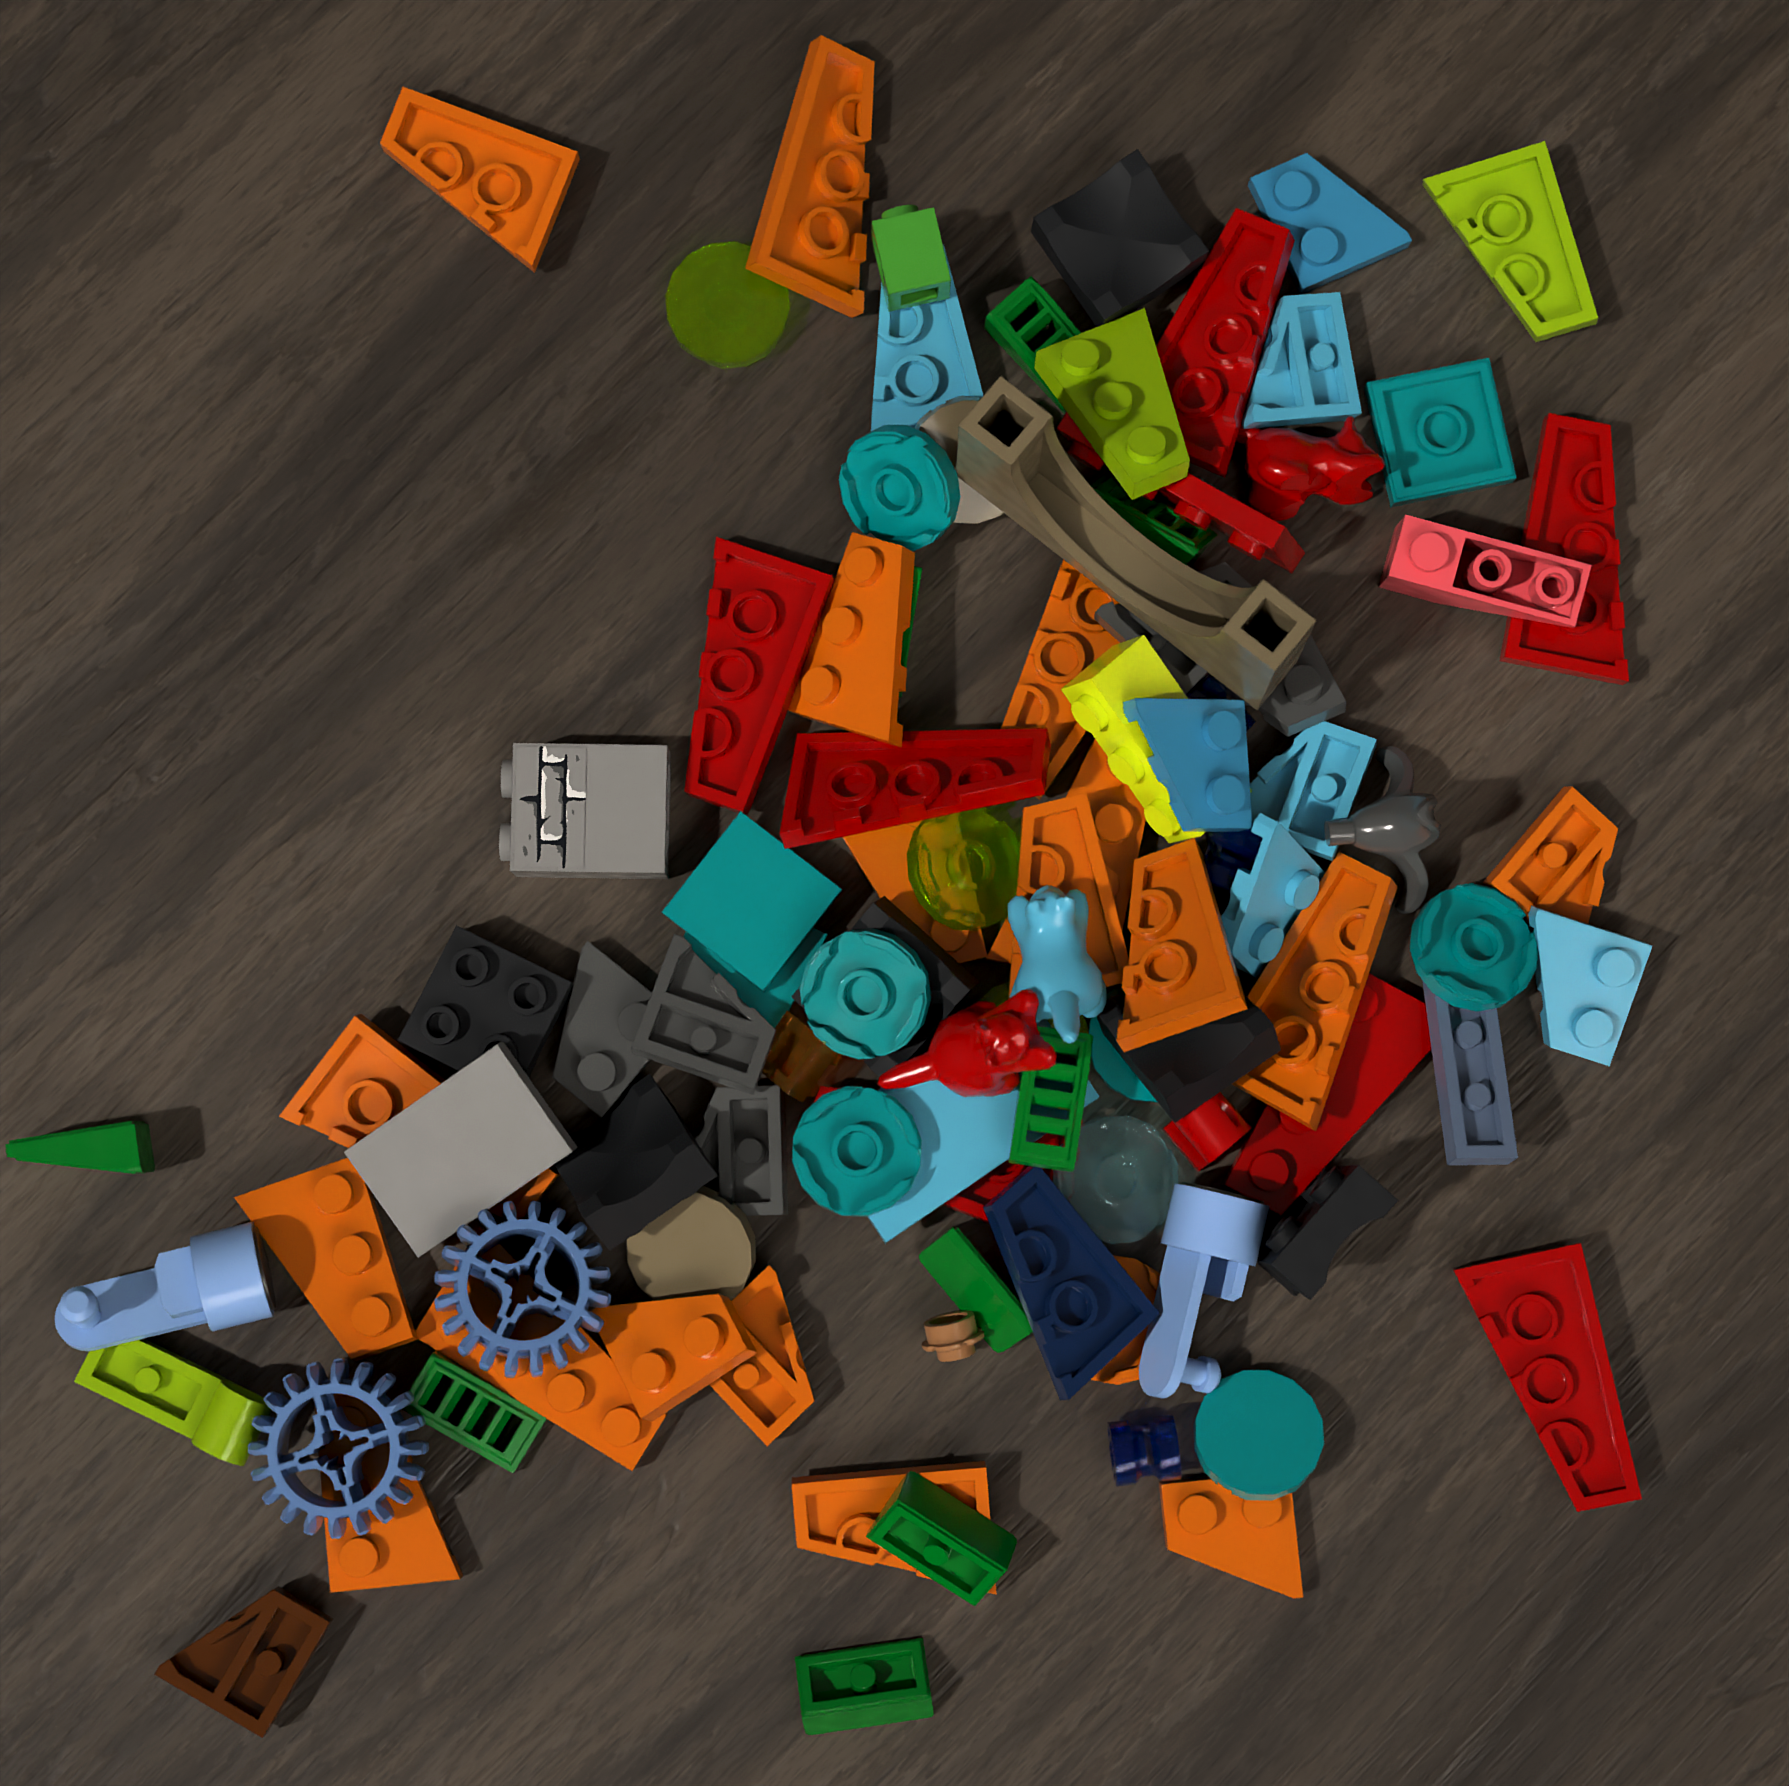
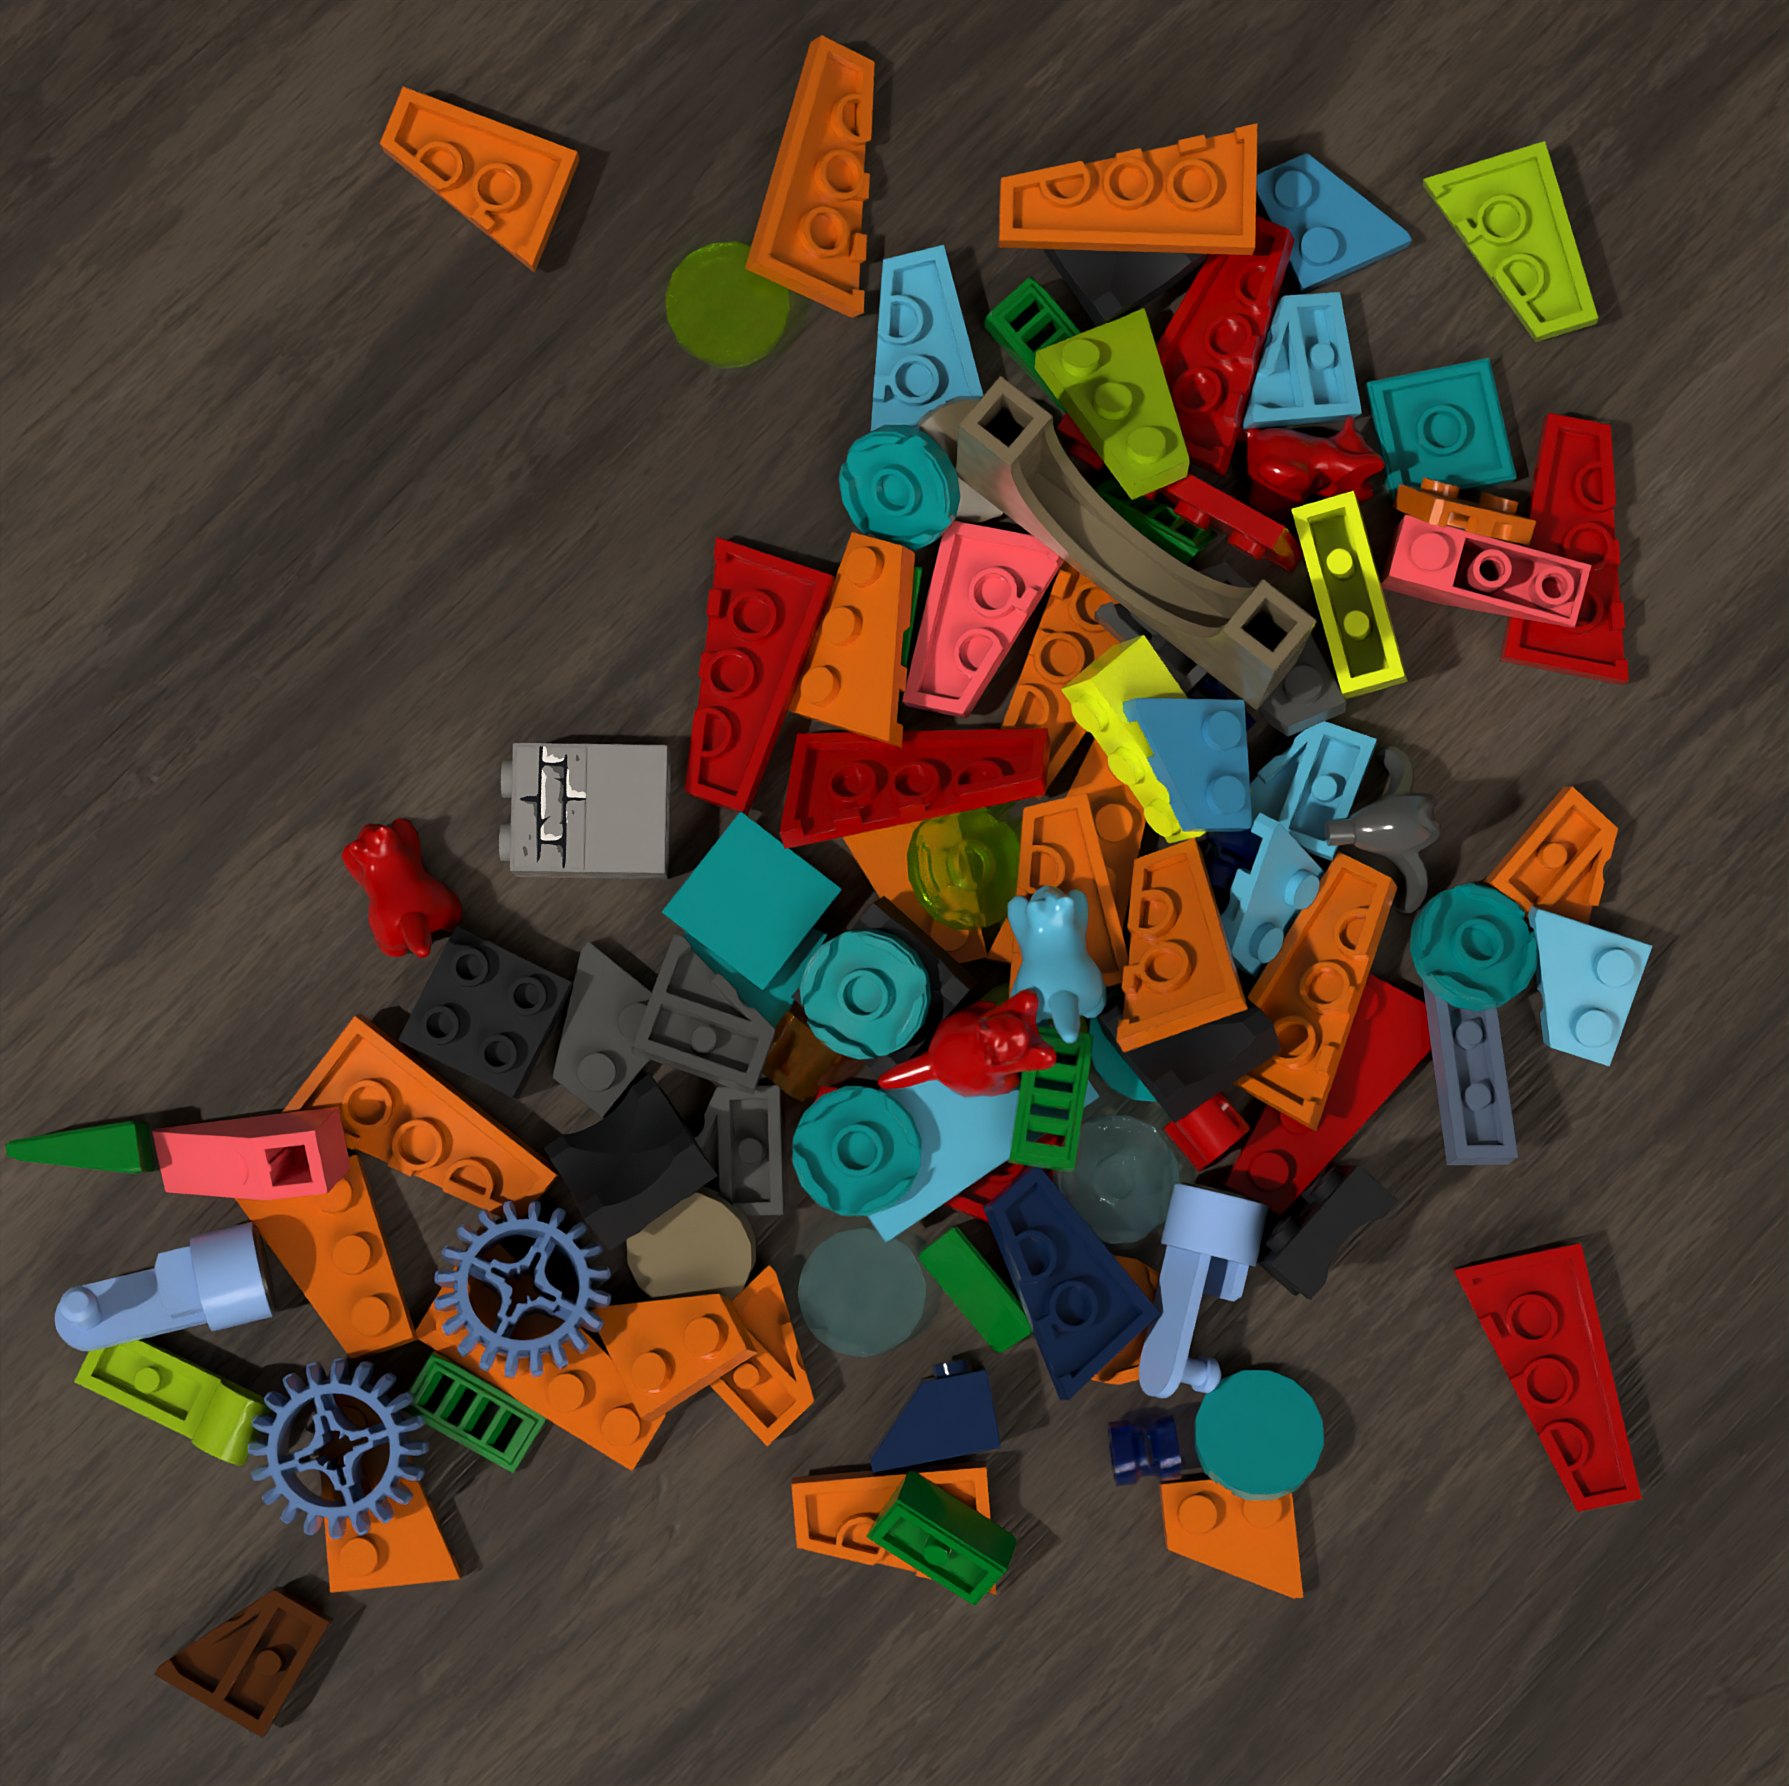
light grey tile [344,1041,577,1258] -> none
green slope [795,1638,934,1735] -> none
bright green brick [872,205,951,312] -> none
medium nougat plate [921,1310,984,1362] -> none
none -> coral slope [152,1107,351,1200]
none -> red animal [341,818,463,958]
none -> clear light blue tile [798,1228,926,1357]
none -> dark blue slope [870,1358,1001,1473]
none -> coral wing [902,521,1064,719]
none -> orange wing [998,123,1257,255]
none -> neon yellow brick [1291,491,1408,699]
none -> orange wing [1393,477,1536,546]

